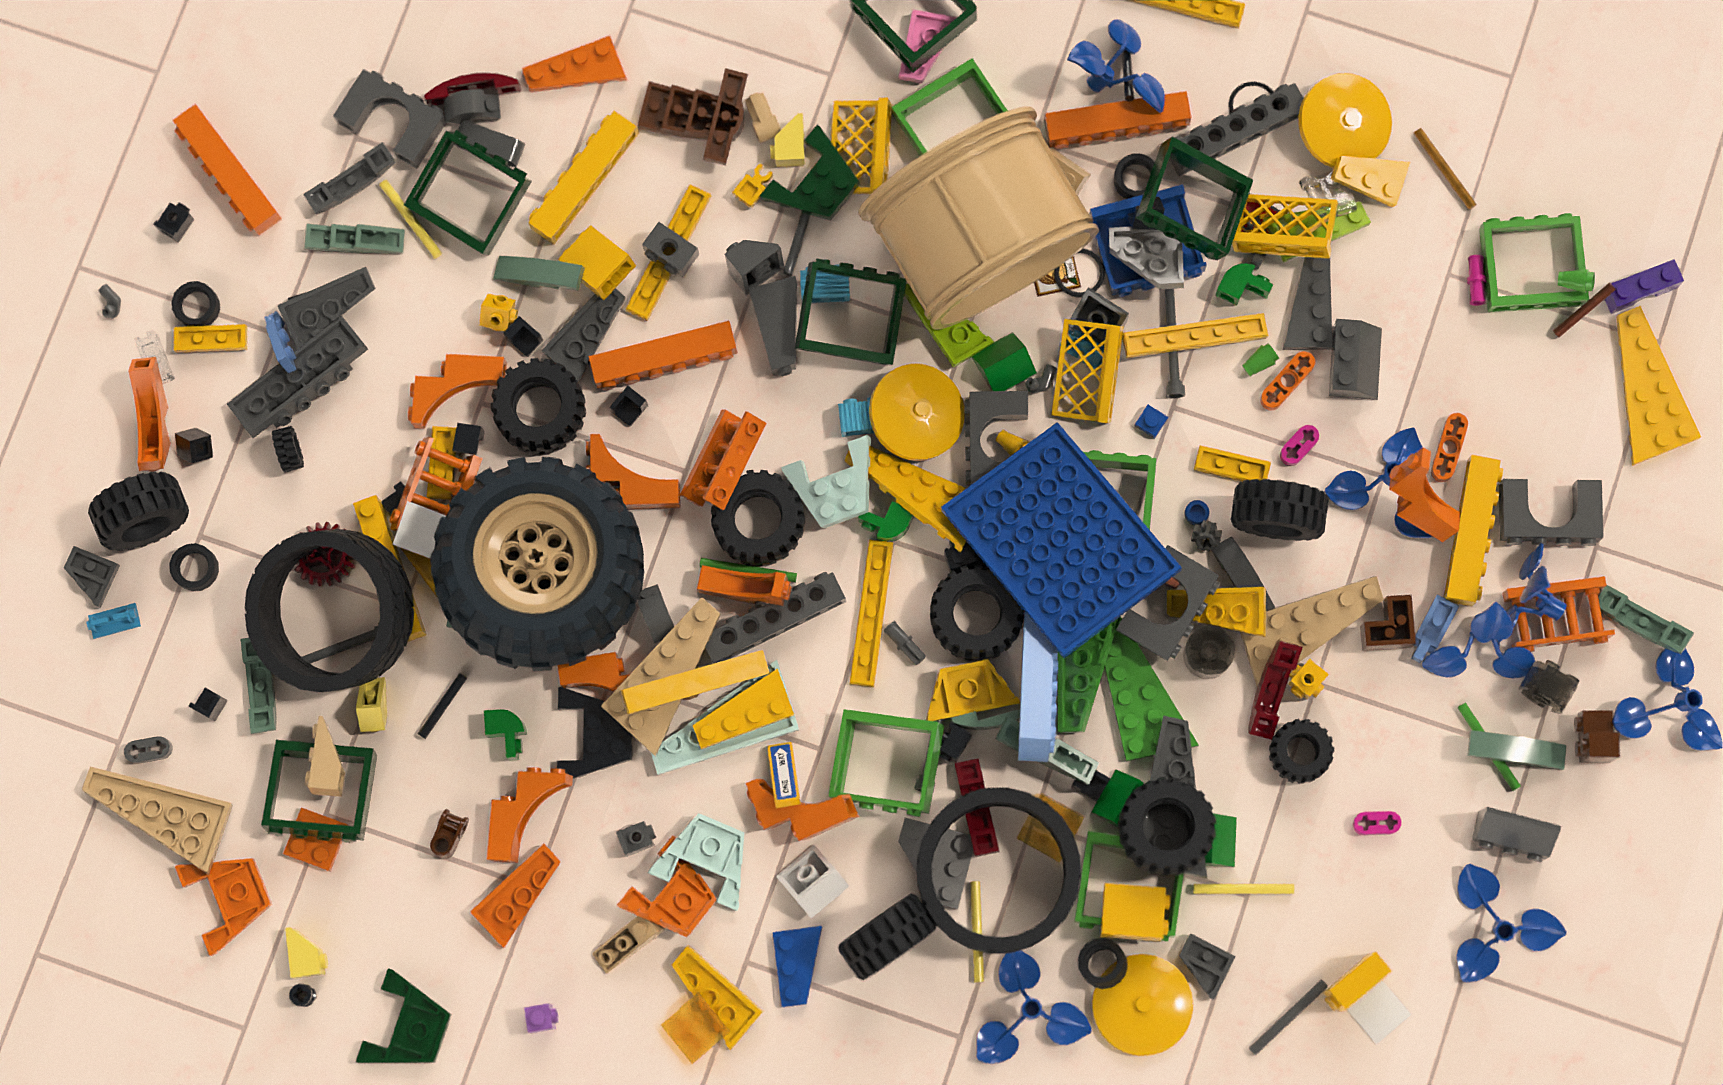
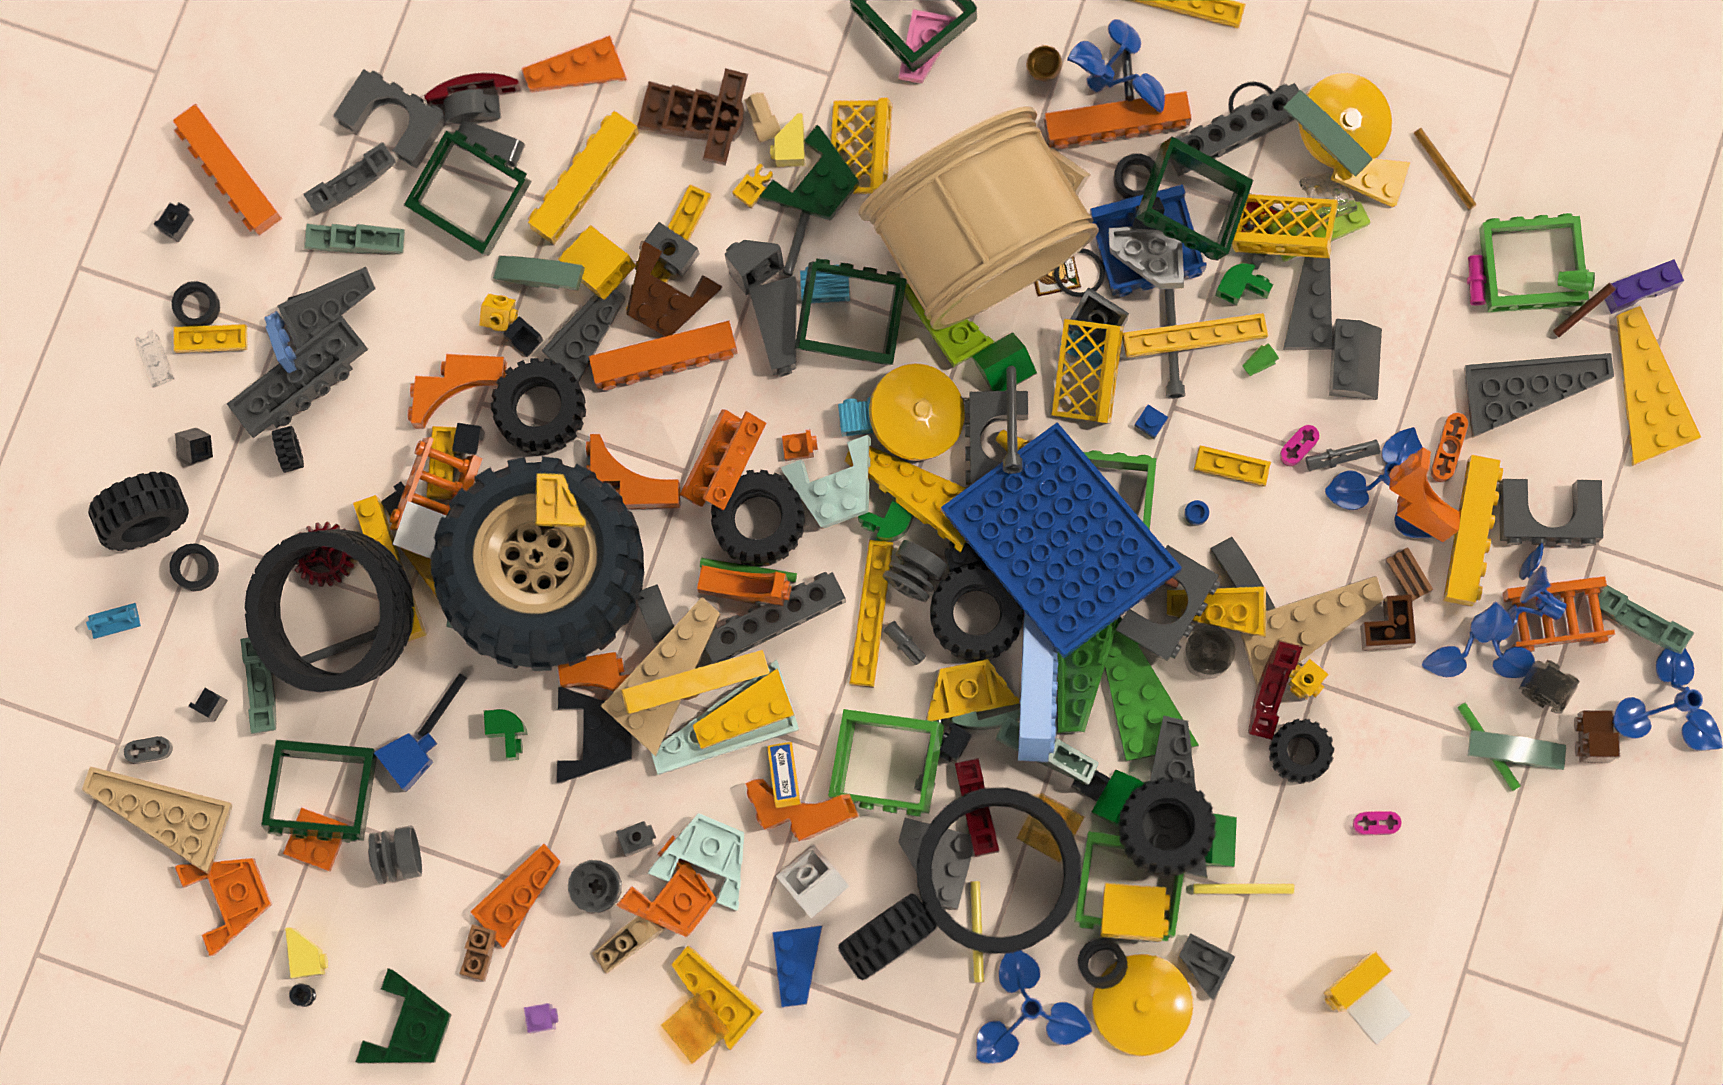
dark grey wing [64,546,120,608] -> none
dark grey arm [98,284,121,319] -> none
orange arch [128,357,171,472] -> none
tan slope [305,716,345,797] -> none
light yellow slope [356,677,387,732] -> none
light yellow bar [379,179,442,259] -> none
reddish brown piece [430,809,469,859] -> none
orange arch [487,767,573,863] -> none
black panel [609,385,649,426] -> none
bright green window [892,58,1008,156] -> none
dark grey arm [1025,364,1057,393] -> none
dark grey gear [1191,520,1222,552] -> none
black tyre [1231,479,1329,541] -> none
dark grey bar [1249,979,1328,1056] -> none
orange beam [1260,351,1315,410] -> none
medium blue hinge [1411,594,1459,663] -> none
blue plant [1457,864,1567,982] -> none
dark grey slope [1472,807,1561,862] -> none
none -> dark grey wheel [368,825,422,885]
none -> blue torso [374,732,438,792]
none -> medium nougat slope [459,924,496,981]
none -> yellow wing [536,474,586,527]
none -> dark grey wheel [568,860,622,912]
none -> reddish brown wing [626,240,723,337]
none -> orange bracket [782,429,818,461]
none -> dark grey wheel [883,540,947,602]
none -> dark grey piece [1003,366,1023,474]
none -> pearl gold hair [1026,45,1062,82]
none -> sand green slope [1284,90,1373,177]
none -> dark grey pin [1305,439,1381,472]
none -> medium nougat tile [1386,547,1433,602]
none -> dark grey wing [1464,353,1614,438]

